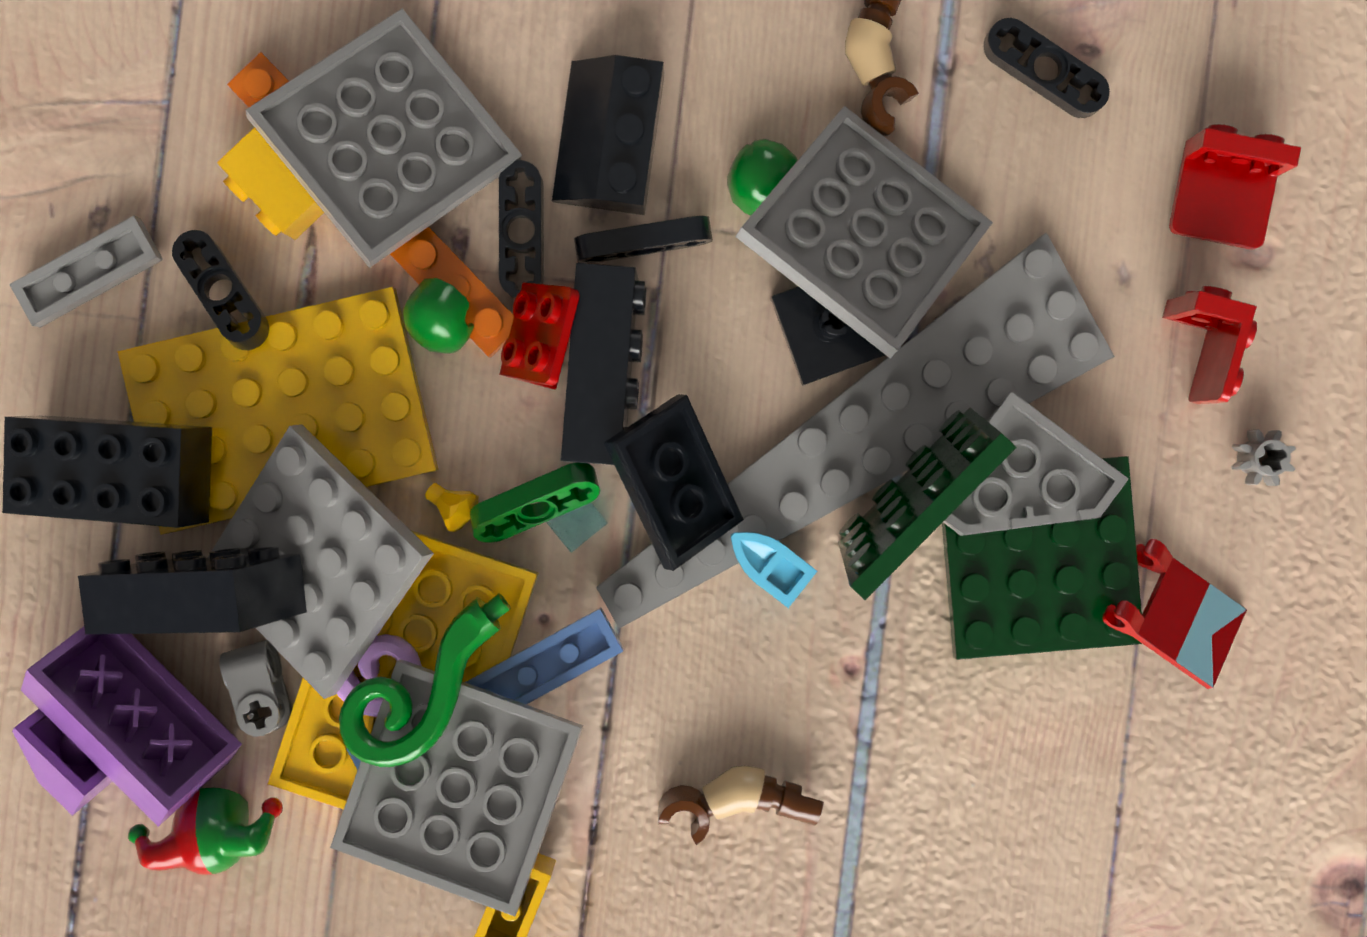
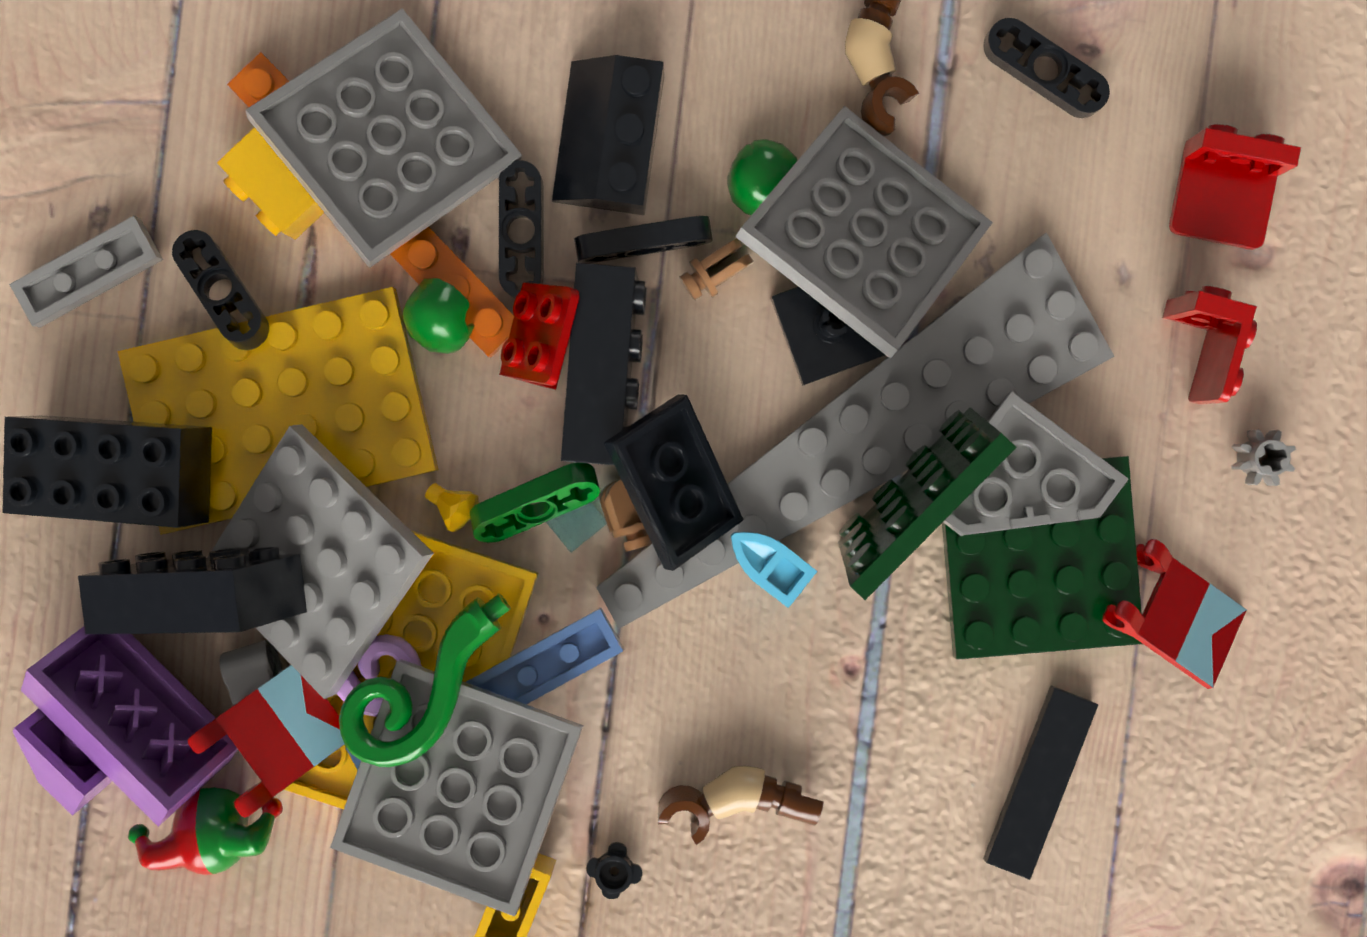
none -> red flag [187,665,344,818]
none -> black plate [586,842,642,899]
none -> medium nougat arm [599,479,652,552]
none -> medium nougat arm [679,238,754,300]
none -> black tile [983,685,1098,880]

